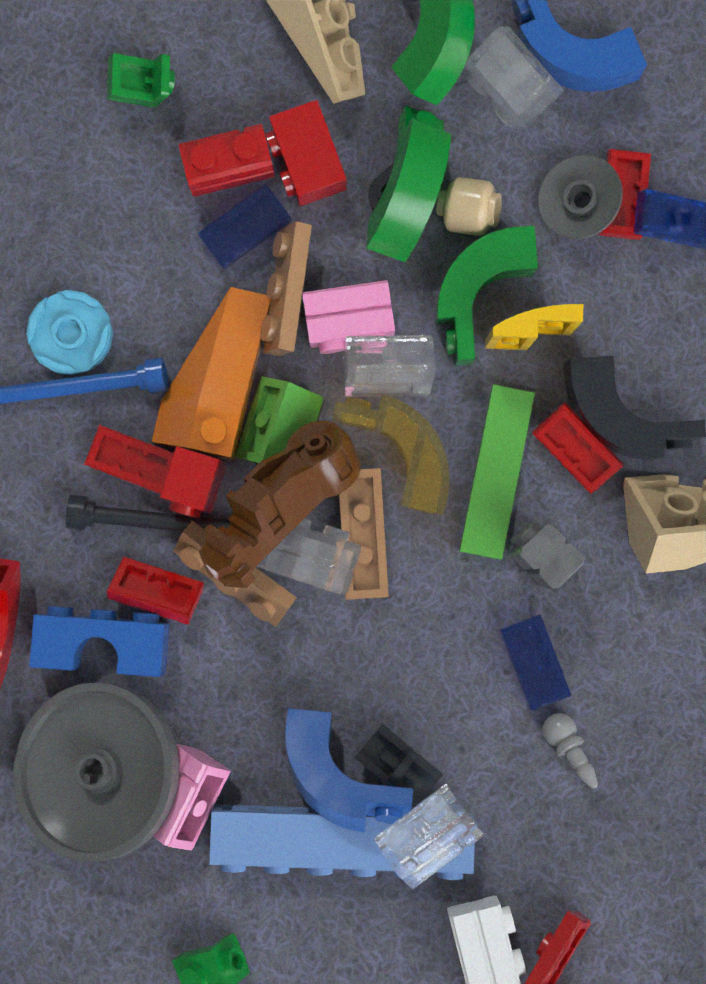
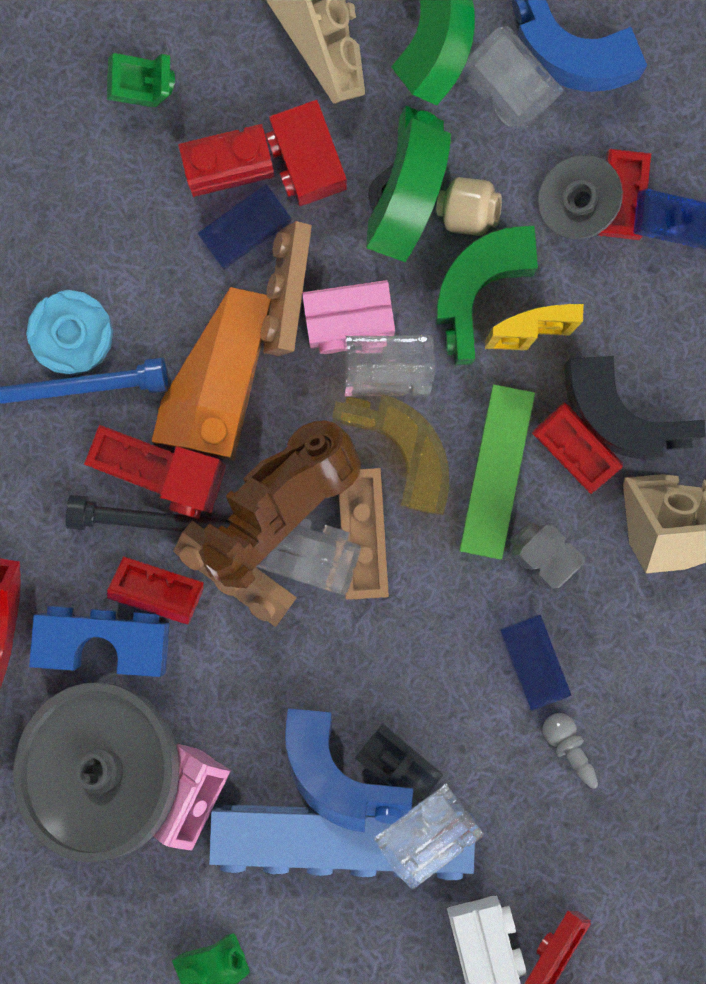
bright green panel [235,376,323,464] -> none

